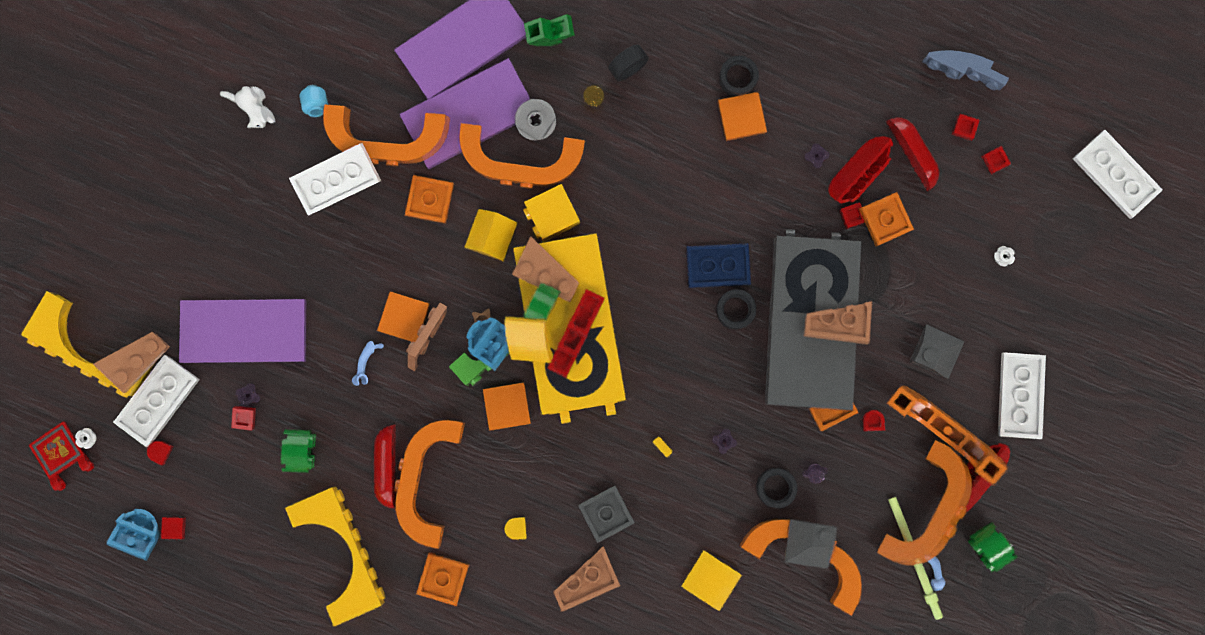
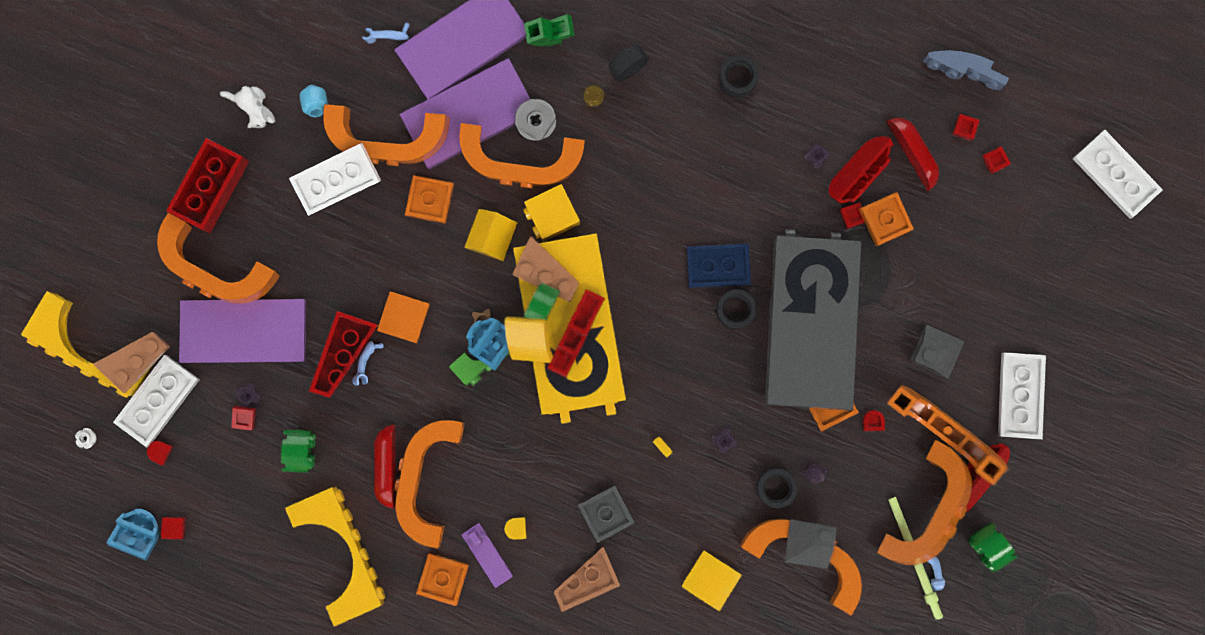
red flag [29,421,94,491] -> none
nougat wing [406,303,447,371] -> none
orange tile [483,383,531,431] -> none
orange tile [718,92,767,141] -> none
nougat wing [804,301,872,344] -> none
white plate [994,246,1015,266] -> none
none -> orange arch [157,213,280,304]
none -> red brick [166,138,249,233]
none -> red wedge [309,311,378,398]
none -> light blue piece [362,23,410,44]
none -> medium lavender hinge [461,523,513,588]

